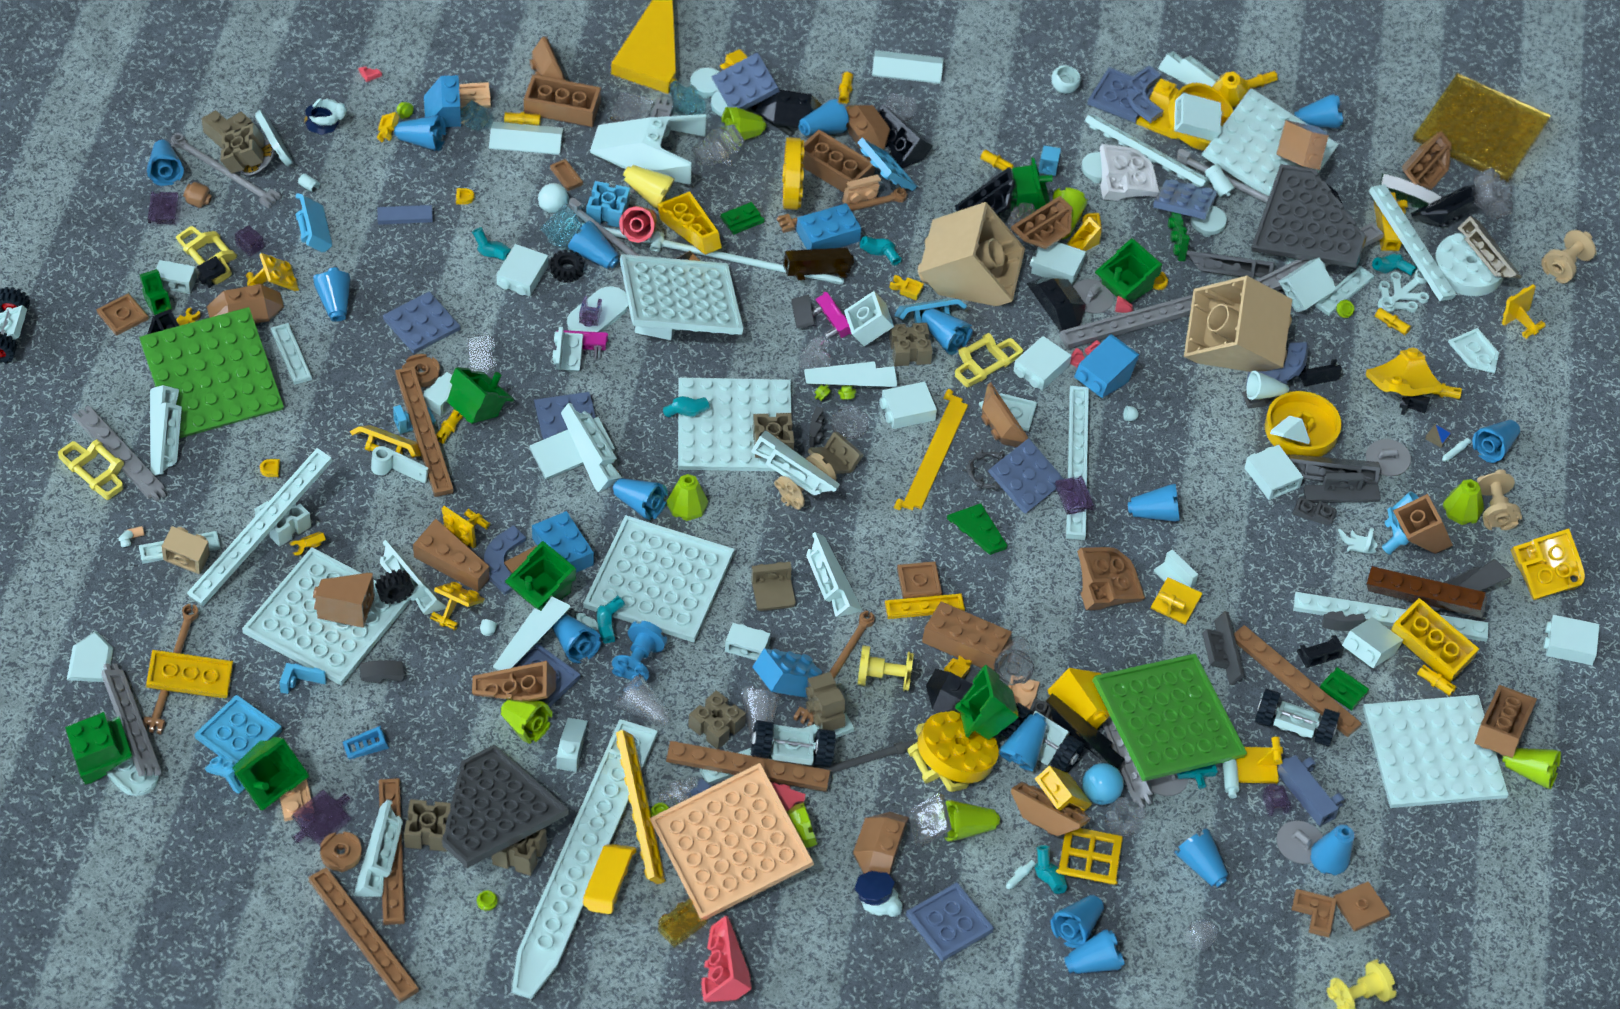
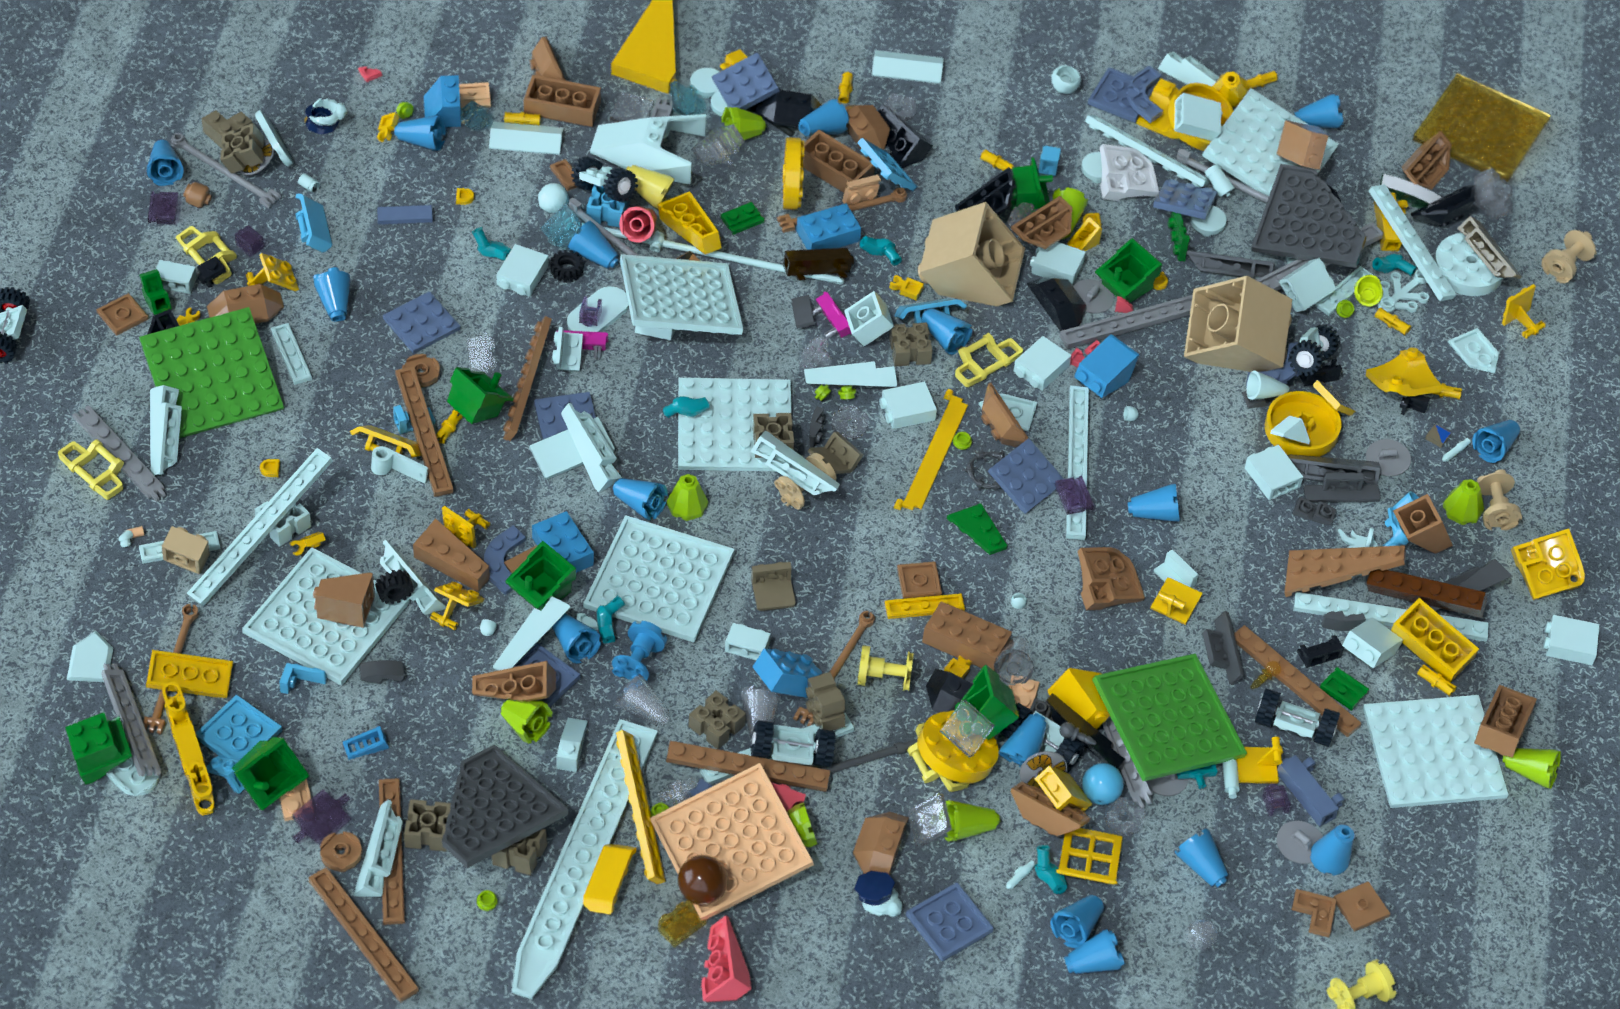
light aqua brick [423,372,452,416] -> none
light aqua wedge [806,532,862,617] -> none
none -> yellow piece [162,681,215,816]
none -> medium nougat plate [503,316,552,441]
none -> black plate [571,156,638,202]
none -> reddish brown piece [678,855,728,905]
none -> clear plate [940,700,995,758]
none -> lime plate [953,432,972,450]
none -> light aqua hinge [1011,592,1027,609]
none -> shield [1019,751,1067,788]
none -> dark grey bar [1059,722,1096,745]
none -> clear yellow bar [1250,661,1281,689]
none -> medium nougat wing [1284,545,1406,597]
none -> black plate [1288,324,1340,376]
none -> yellow tile [1313,380,1355,416]
none -> neon yellow hair [1354,275,1383,307]

